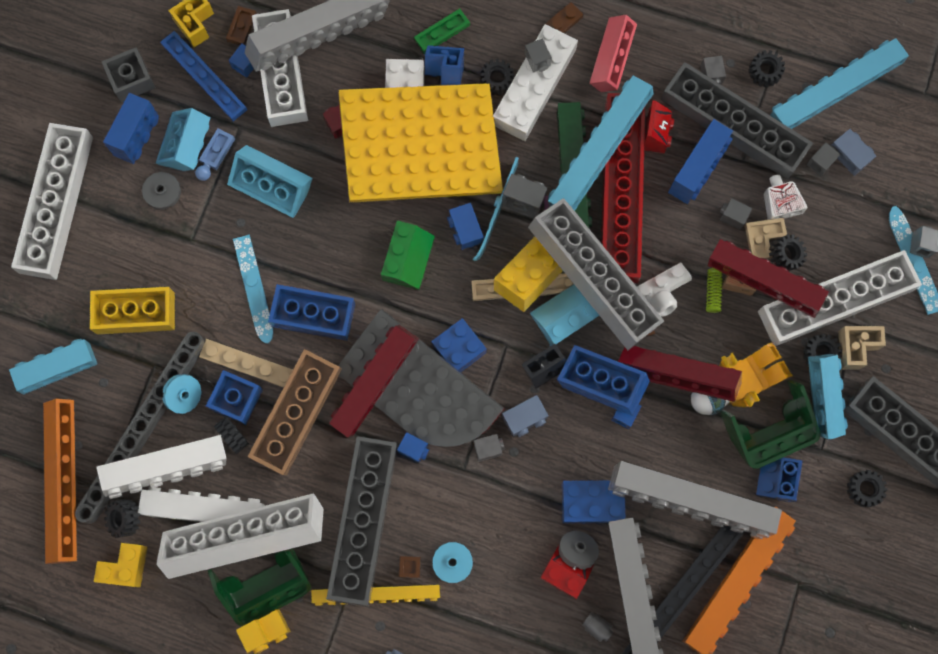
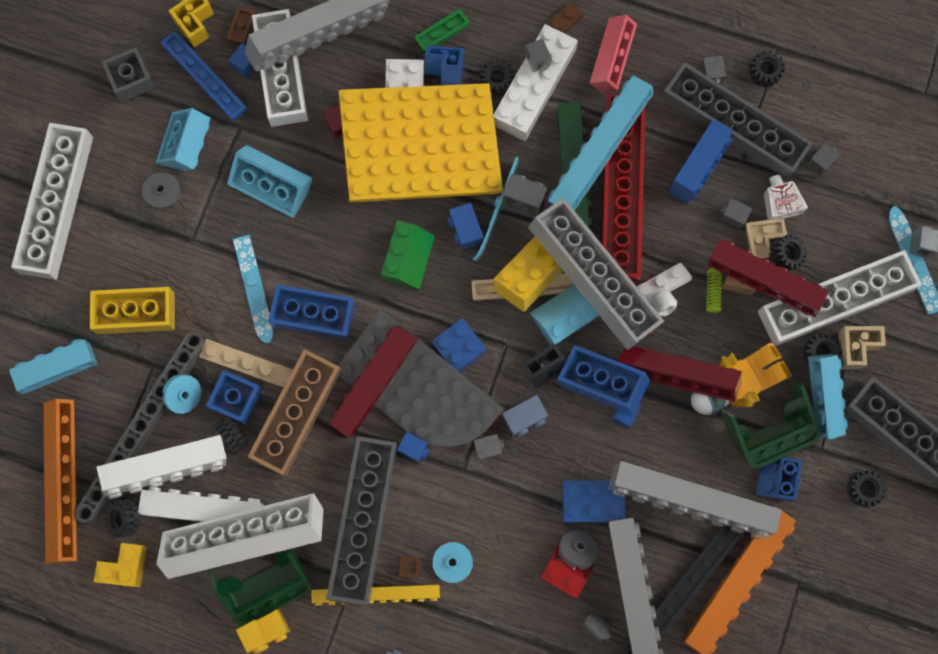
blue brick [103,93,159,164] -> none
medium blue plate [195,128,235,181] -> none
red slope [644,100,674,153] -> none
medium azure brick [770,38,909,129] -> none
sand blue brick [832,129,876,176] -> none

